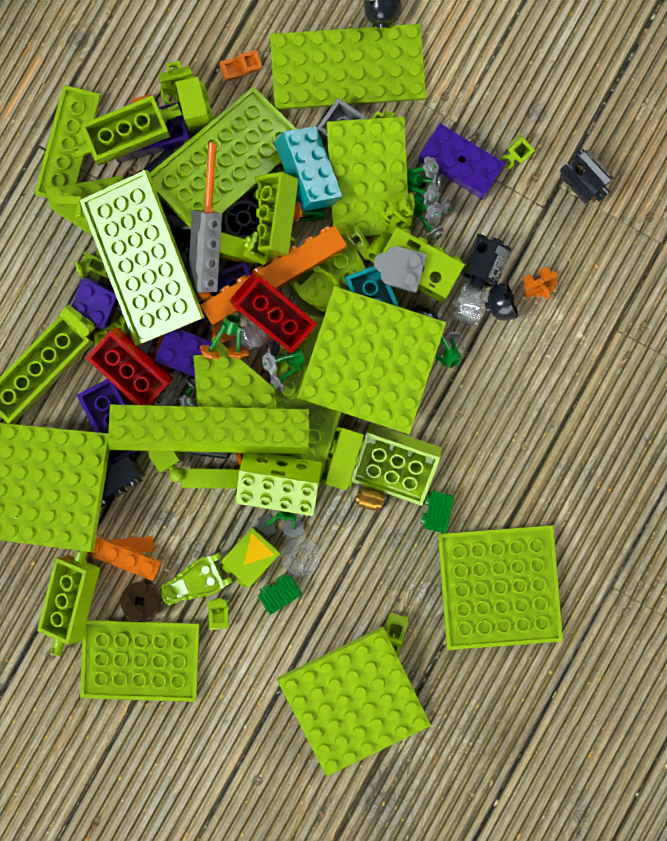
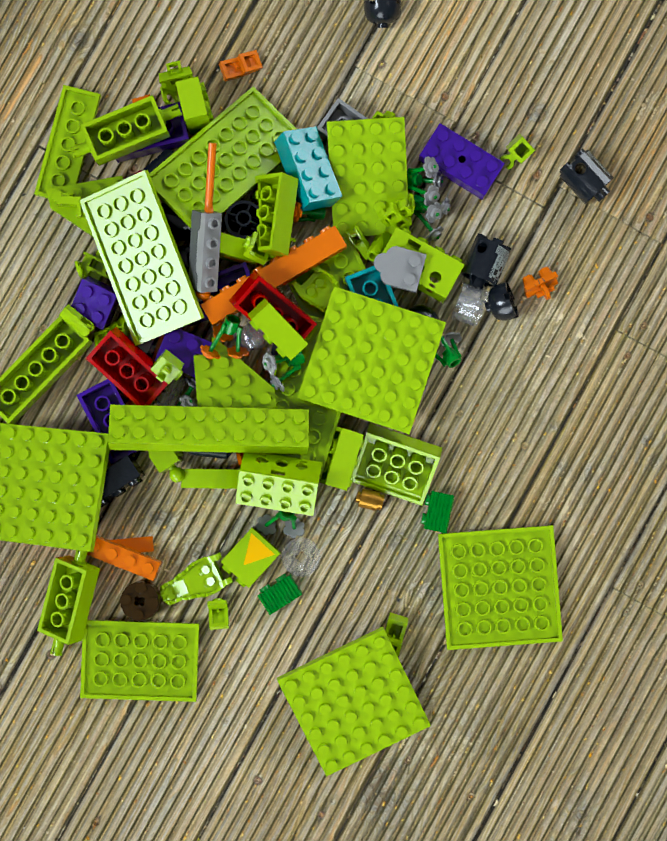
lime plate [270,24,426,110] -> none
none -> lime brick [151,349,184,384]
none -> lime brick [248,298,308,360]

